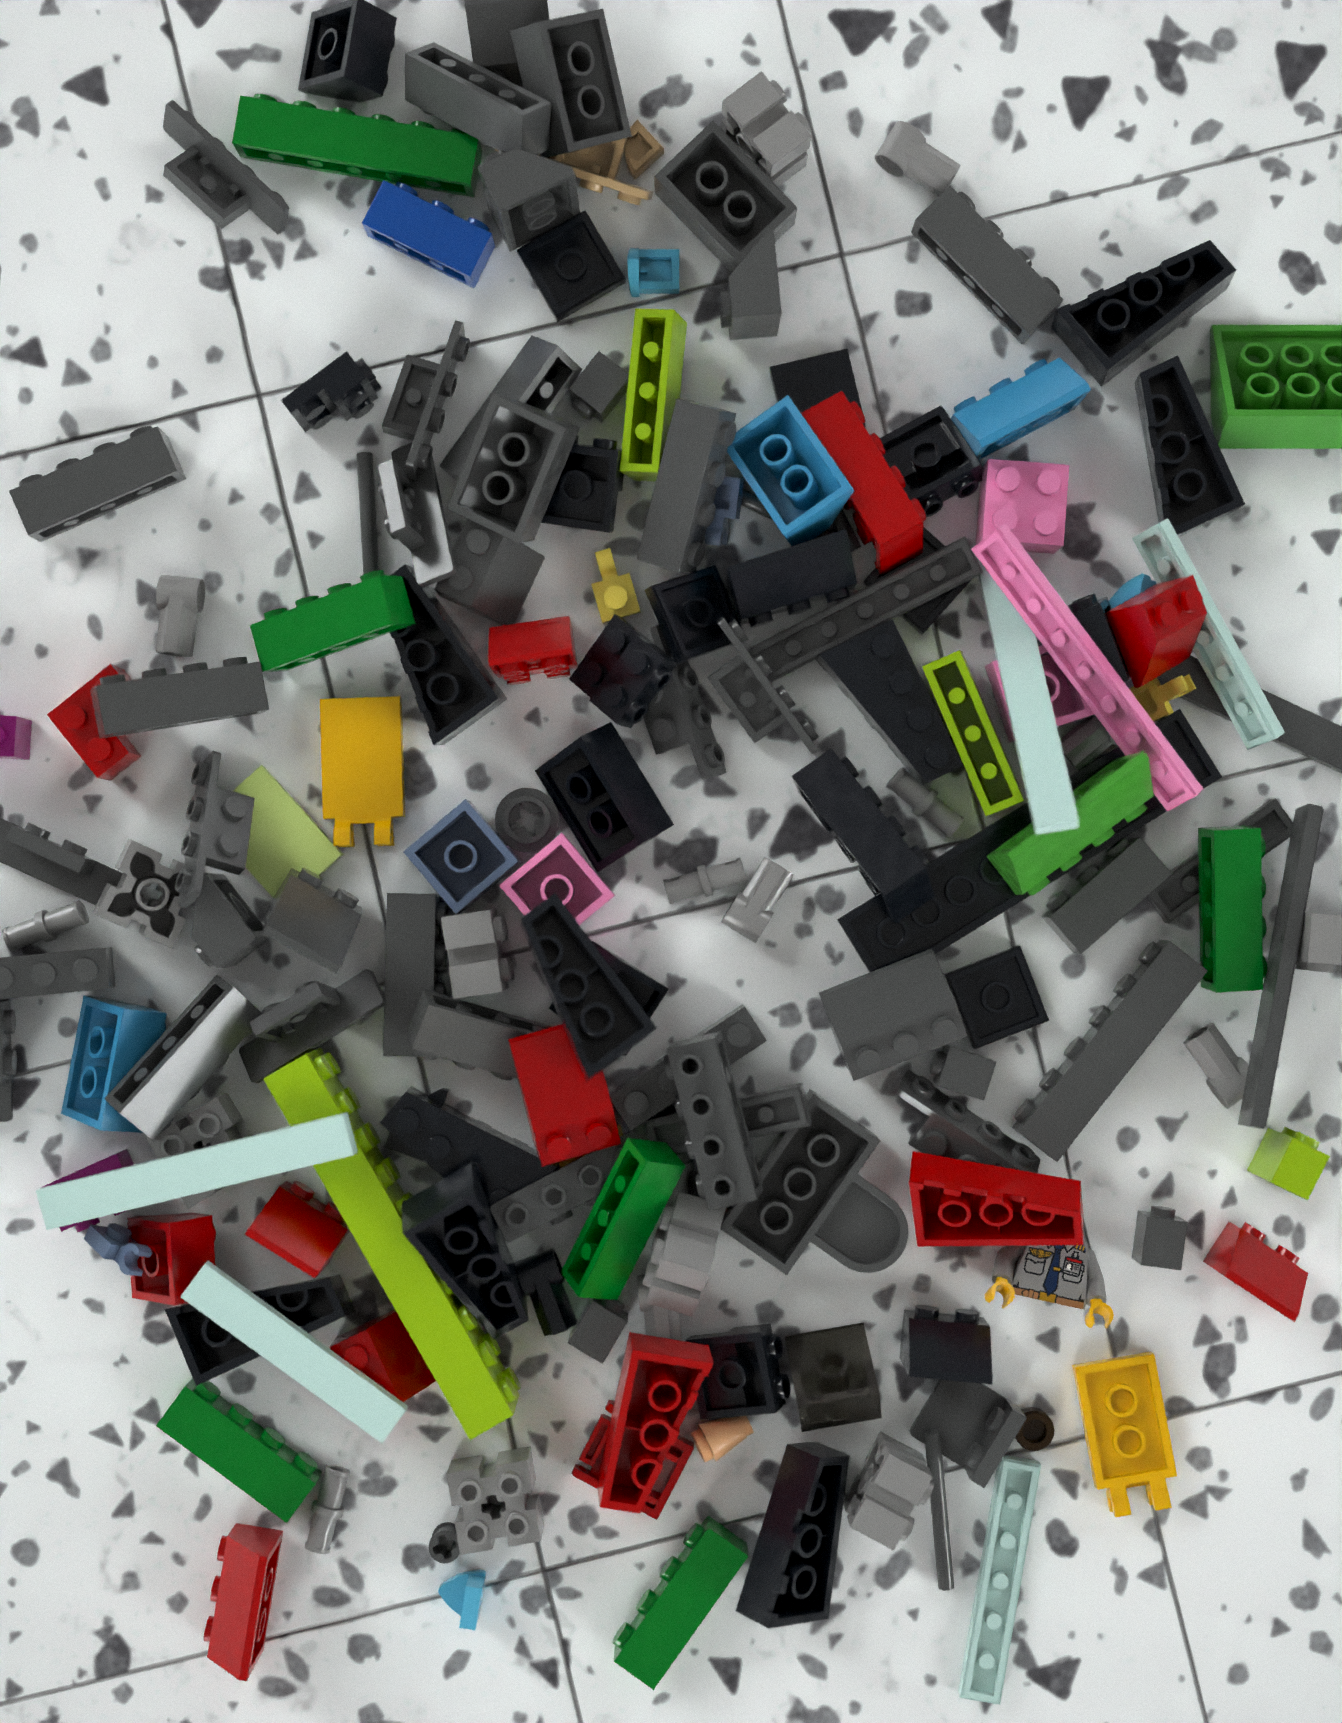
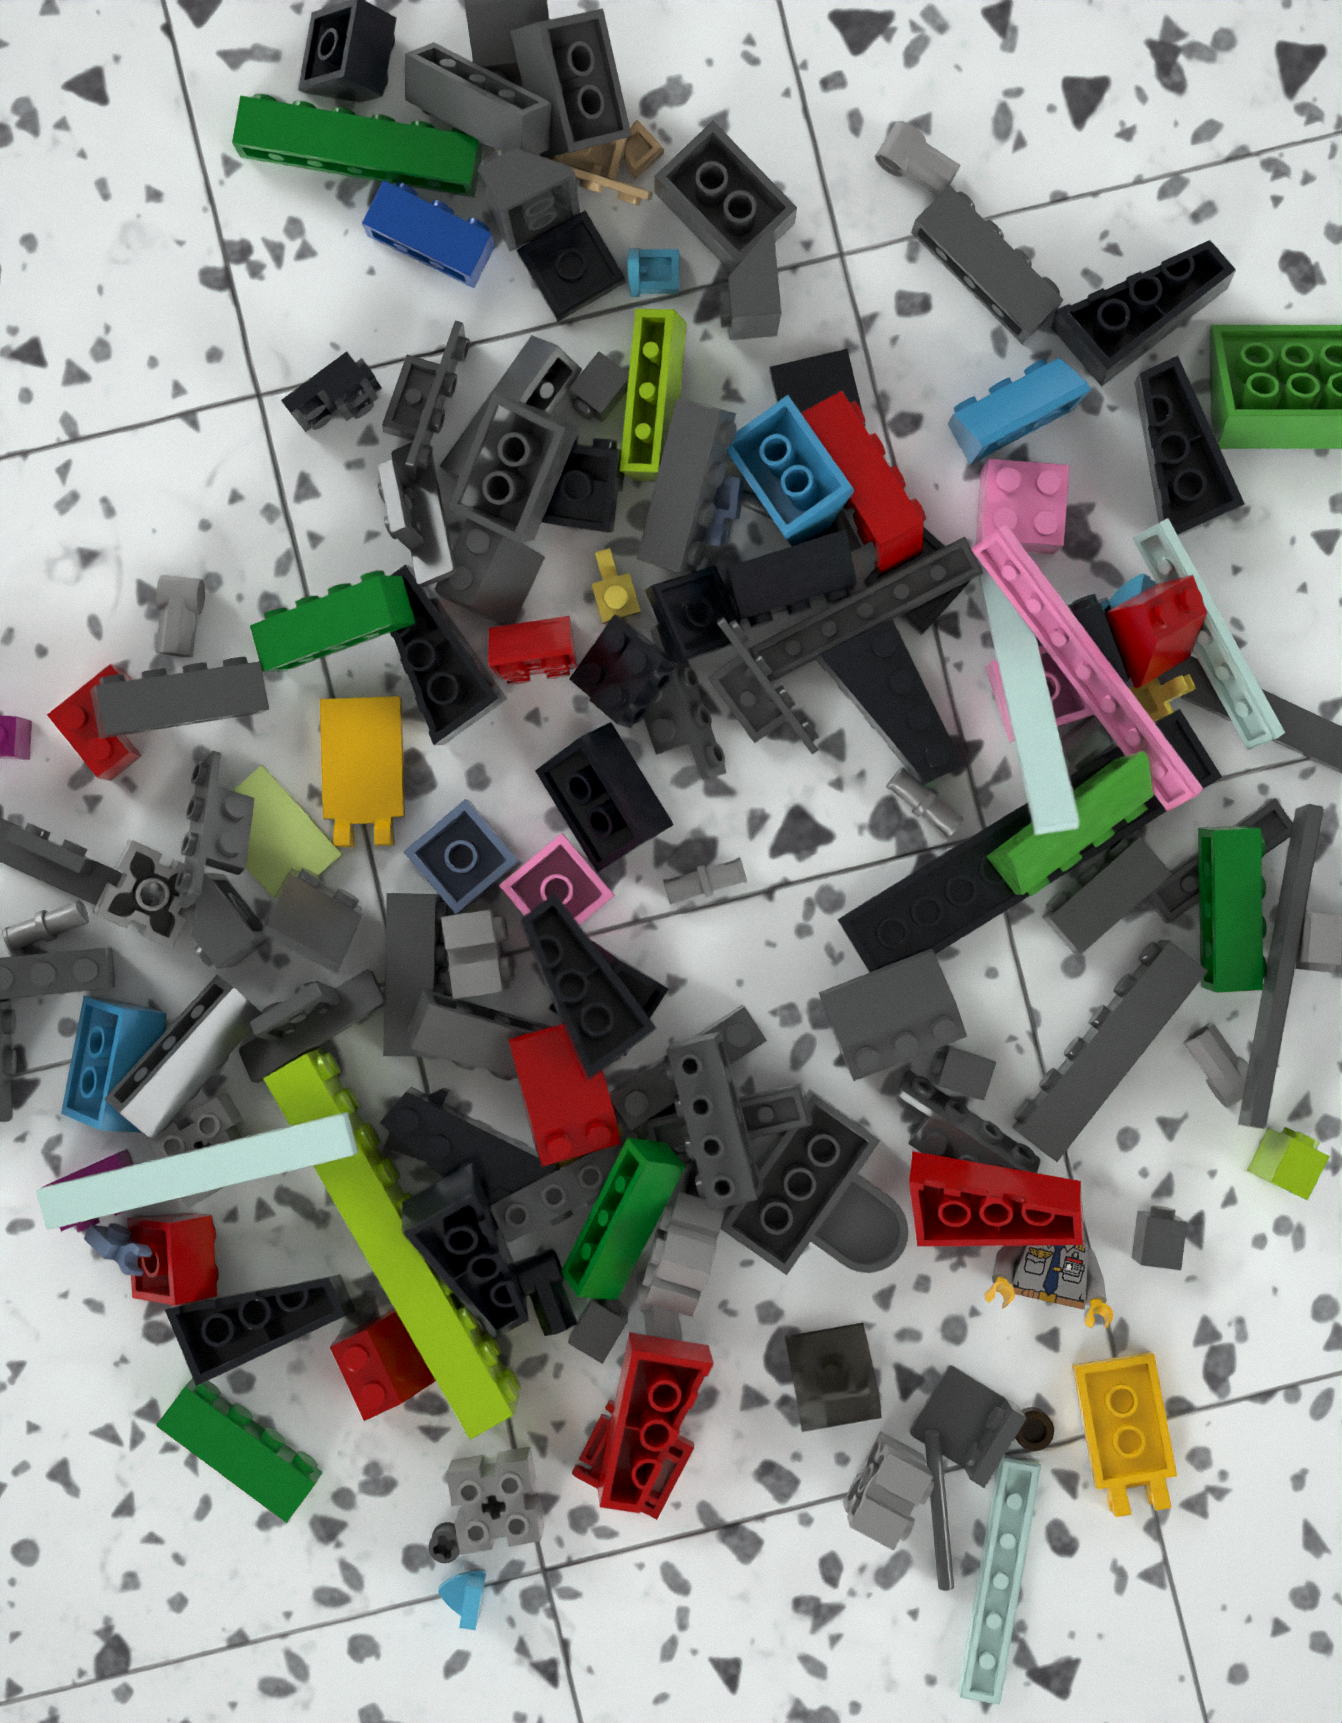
dark grey brick [9,426,186,542] -> none
dark grey bracket [163,100,289,235] -> none
light aqua tile [181,1261,408,1443] -> none
red slope [204,1523,283,1681] -> none
red slope [245,1181,350,1279] -> none
light grey pin [305,1465,350,1554] -> none
dark grey bar [356,452,379,574] -> none
dark grey gear [495,788,559,852] -> none
green brick [612,1515,749,1690] -> none
black plate [685,1324,791,1420] -> none
light nougat cone [691,1416,754,1463] -> none
light grey brick [721,71,812,187] -> none
light grey piece [721,857,794,943] -> none
black wedge [736,1441,850,1629] -> none
black wedge [792,749,935,924] -> none
black plate [879,405,982,517] -> none
black slope [899,1305,993,1385] -> none
lime brick [922,650,1025,816] -> none
black tile [944,945,1049,1050] -> none
red slope [1203,1222,1308,1322] -> none

